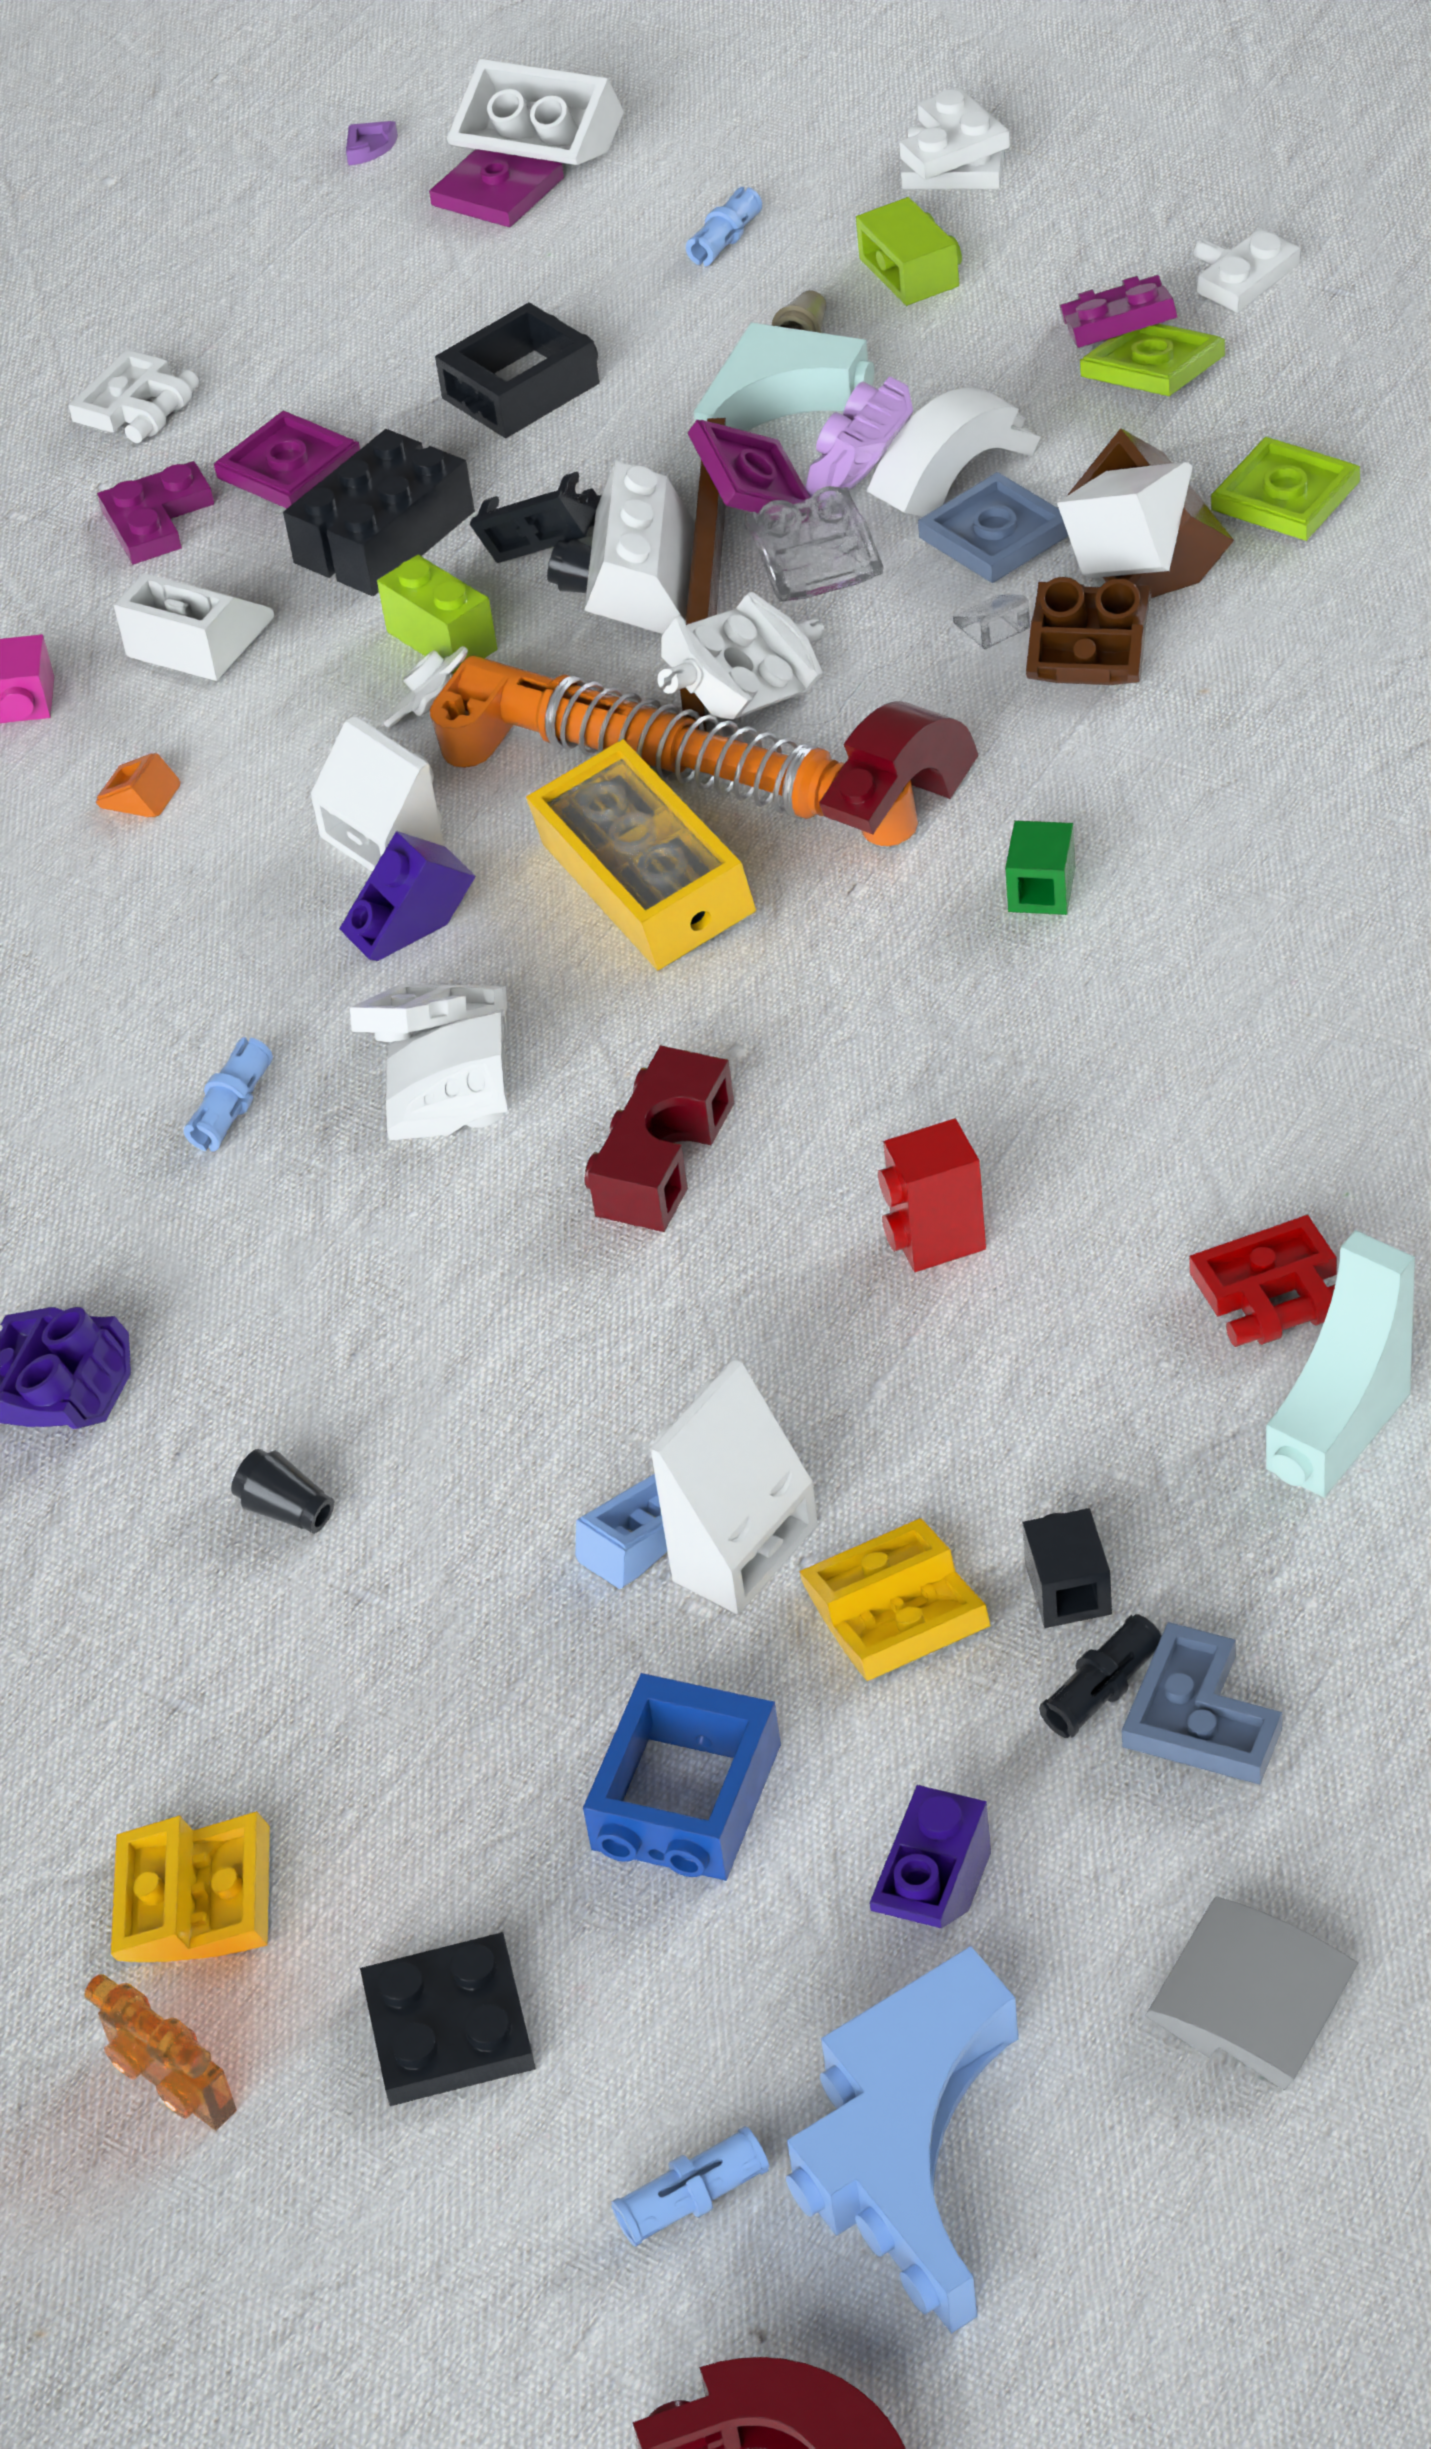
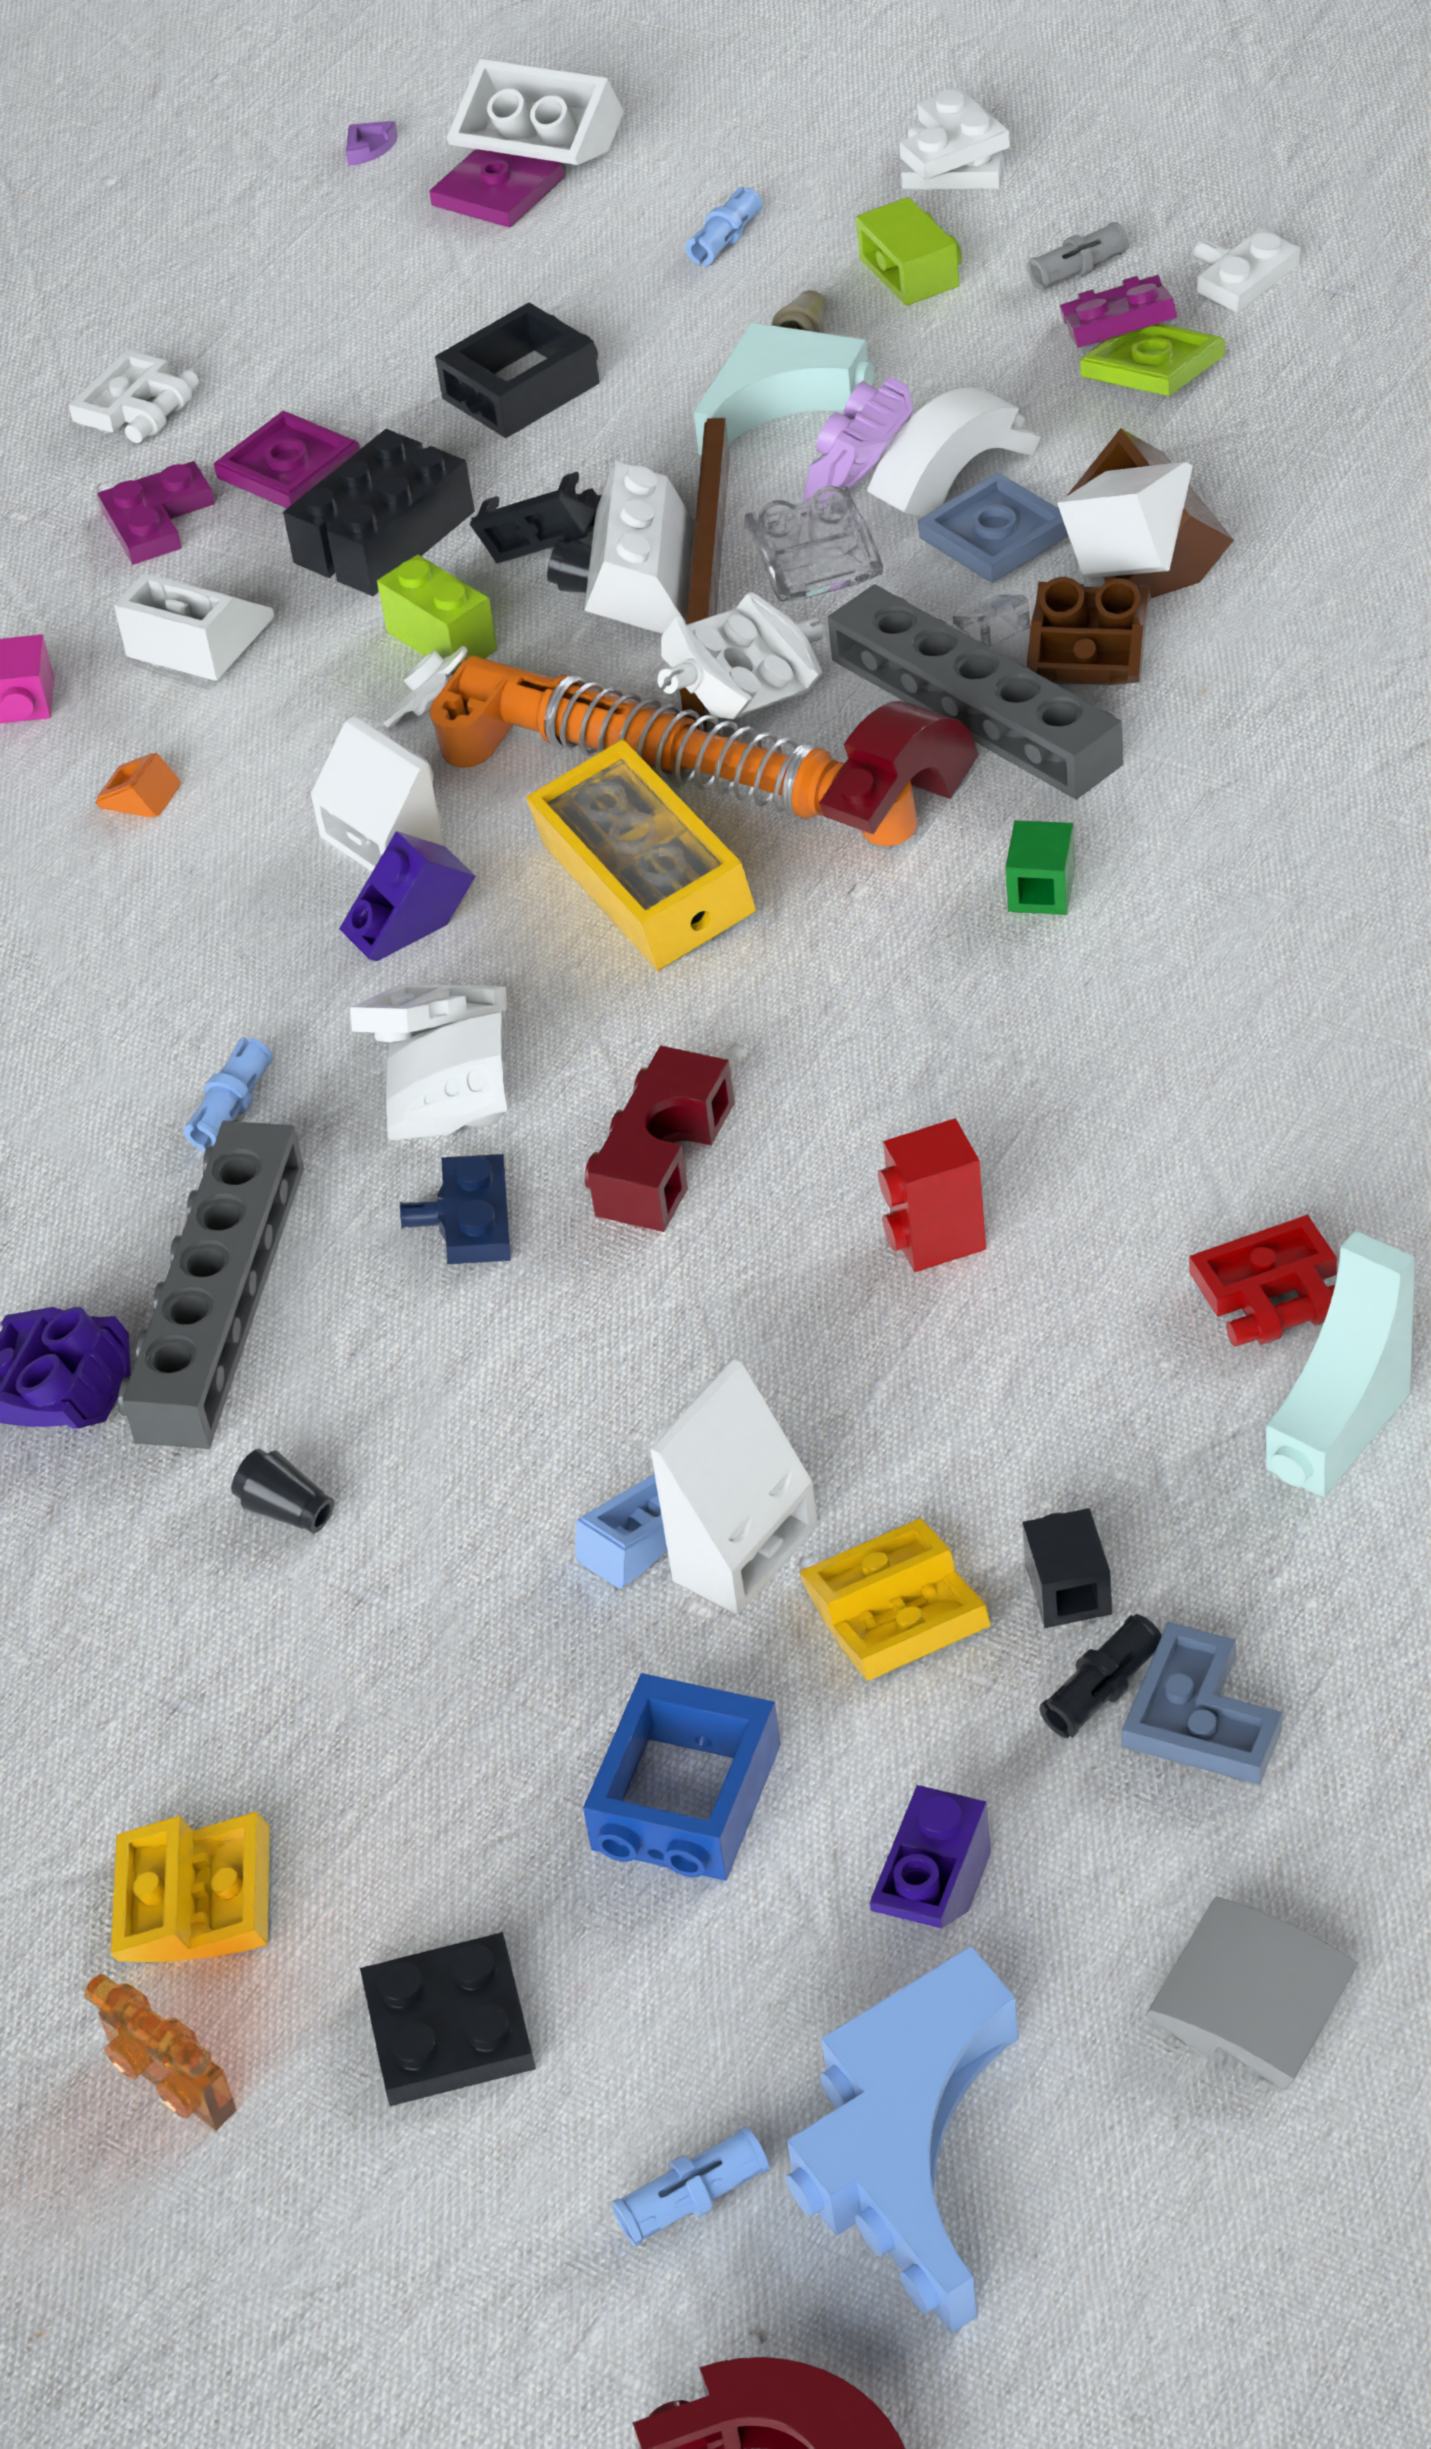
magenta plate [687,419,817,526] -> none
lime plate [1211,437,1360,541] -> none
none -> dark grey brick [118,1121,304,1449]
none -> dark blue plate [400,1154,510,1264]
none -> dark grey brick [827,584,1123,800]
none -> light grey pin [1027,222,1129,290]

